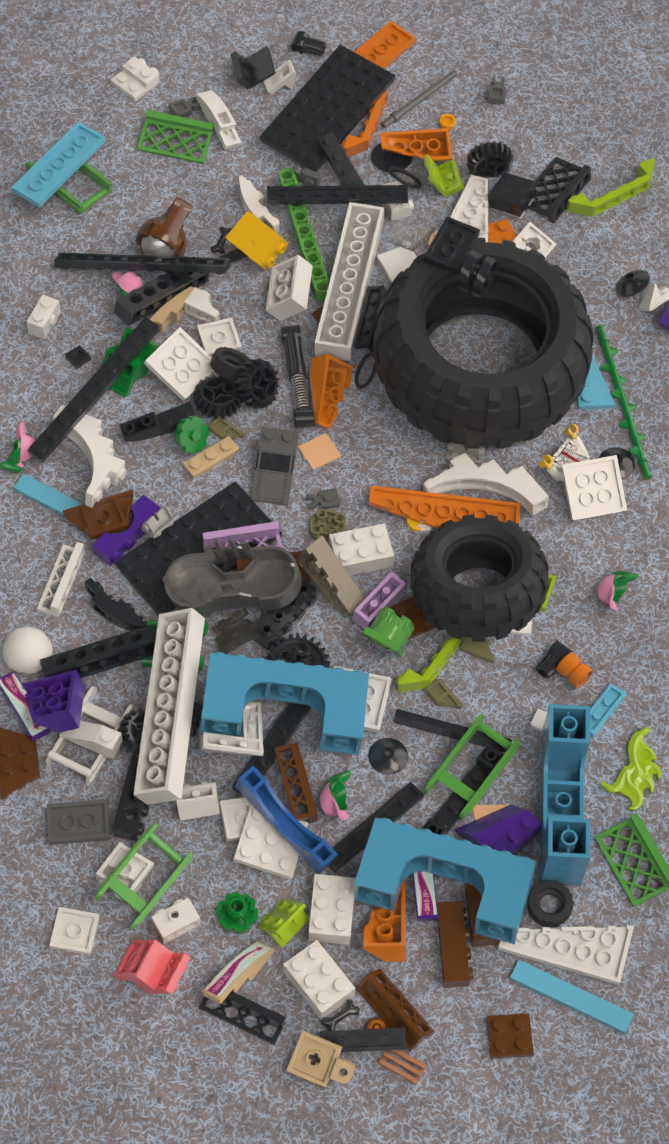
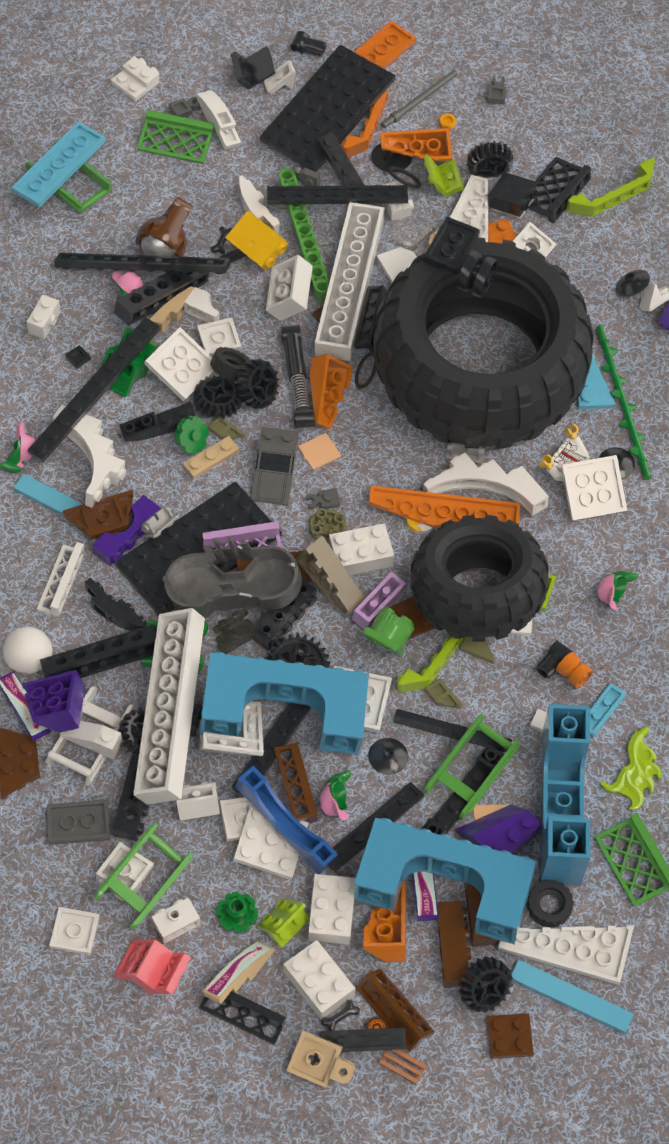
none -> black gear [457,956,513,1013]

